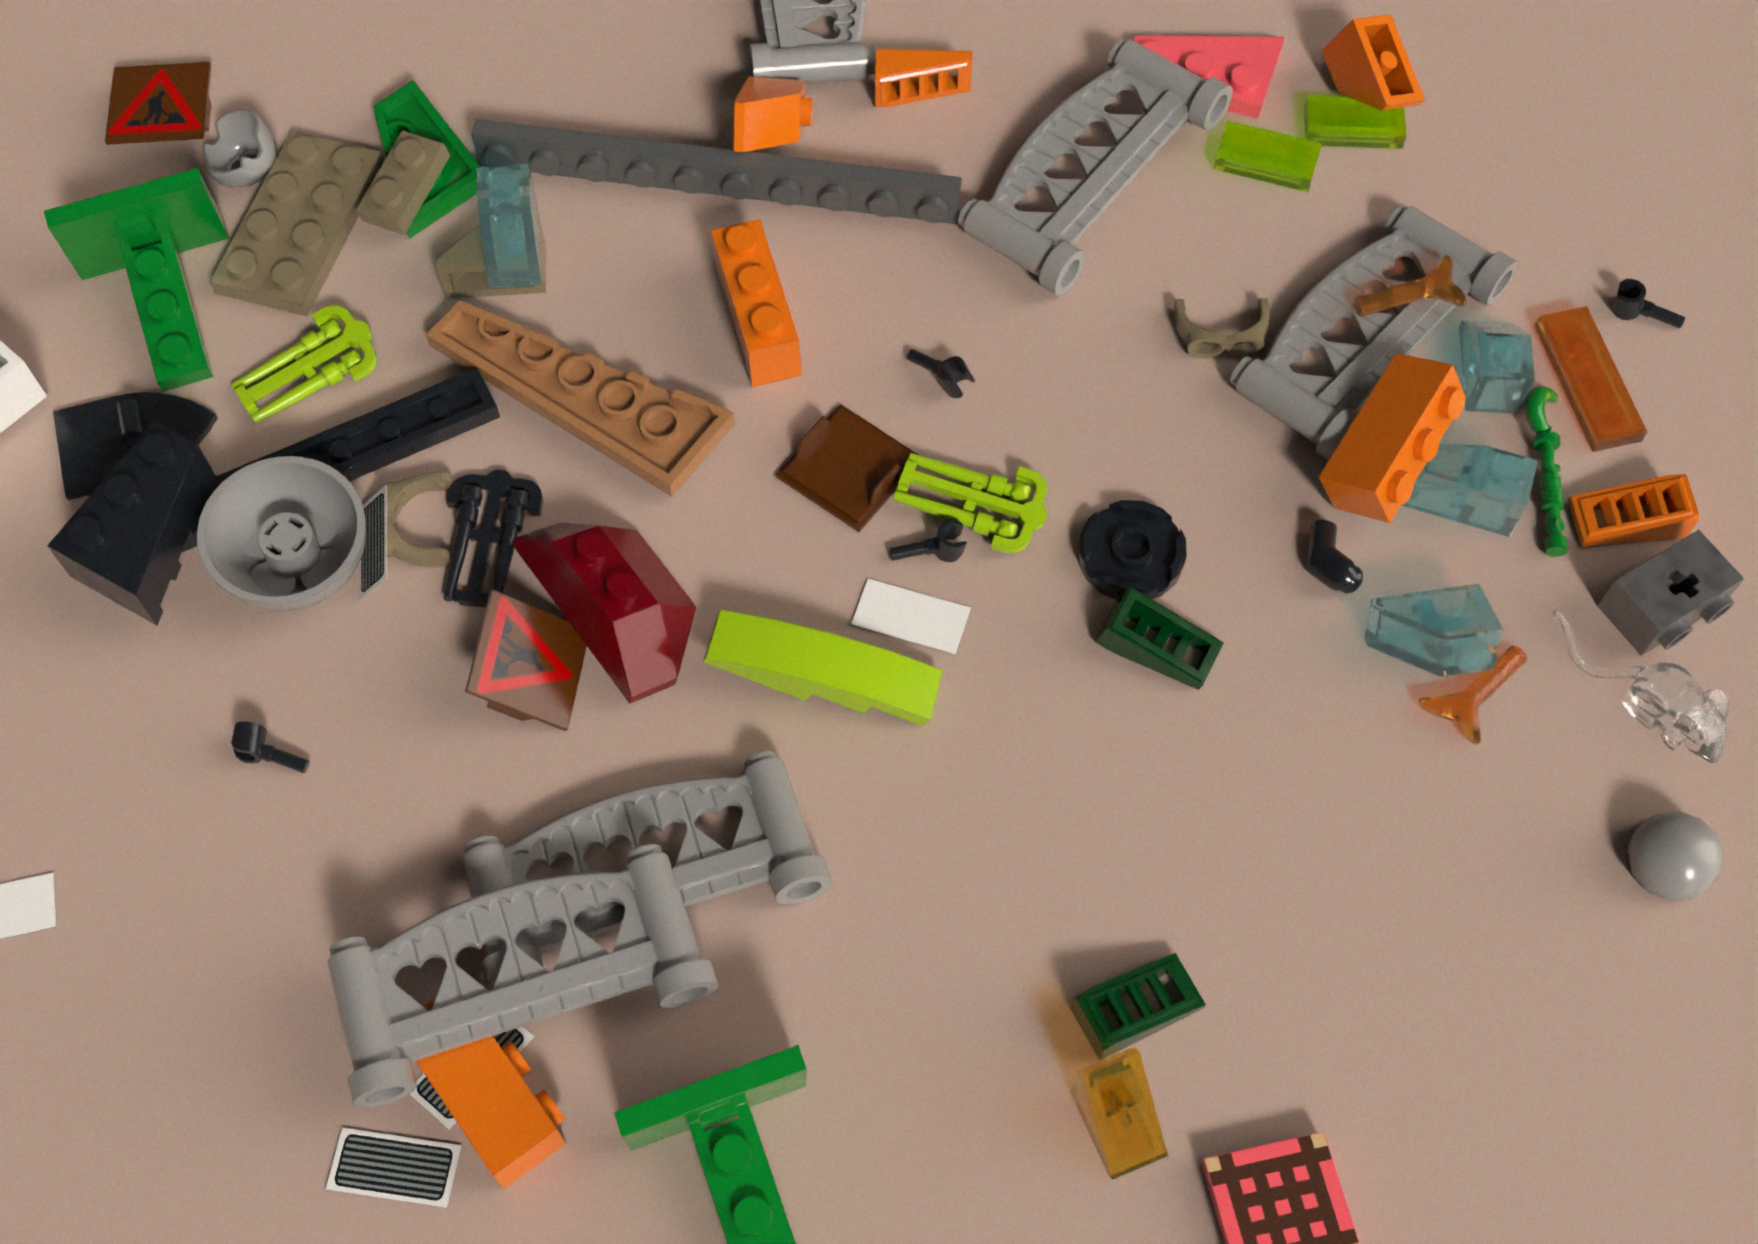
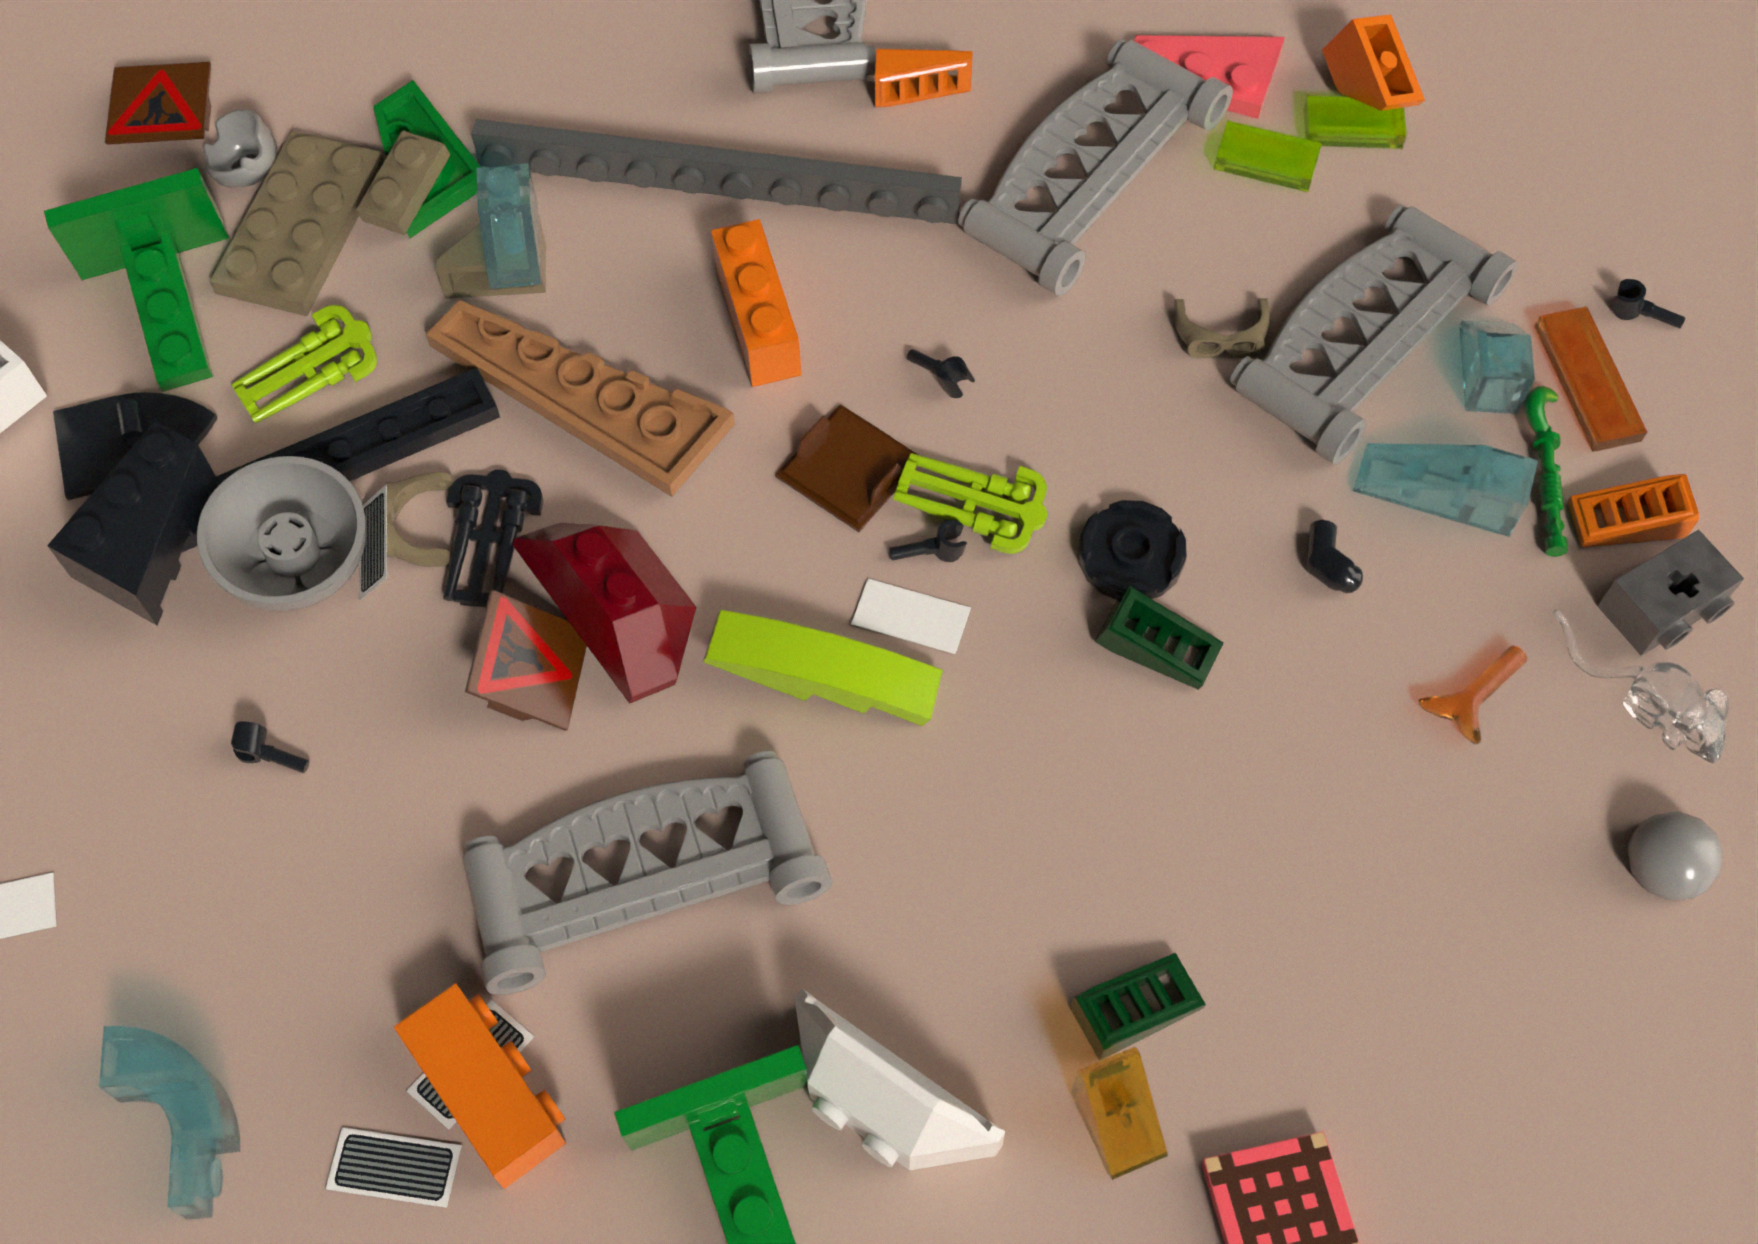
light grey piece [328,844,719,1108] -> none
orange slope [734,76,814,152] -> none
orange brick [1319,353,1466,523] -> none
clear orange piece [1355,255,1467,317] -> none
clear light blue slope [1365,583,1503,677] -> none
none -> clear light blue arch [99,1026,241,1220]
none -> white wedge [795,988,1005,1170]

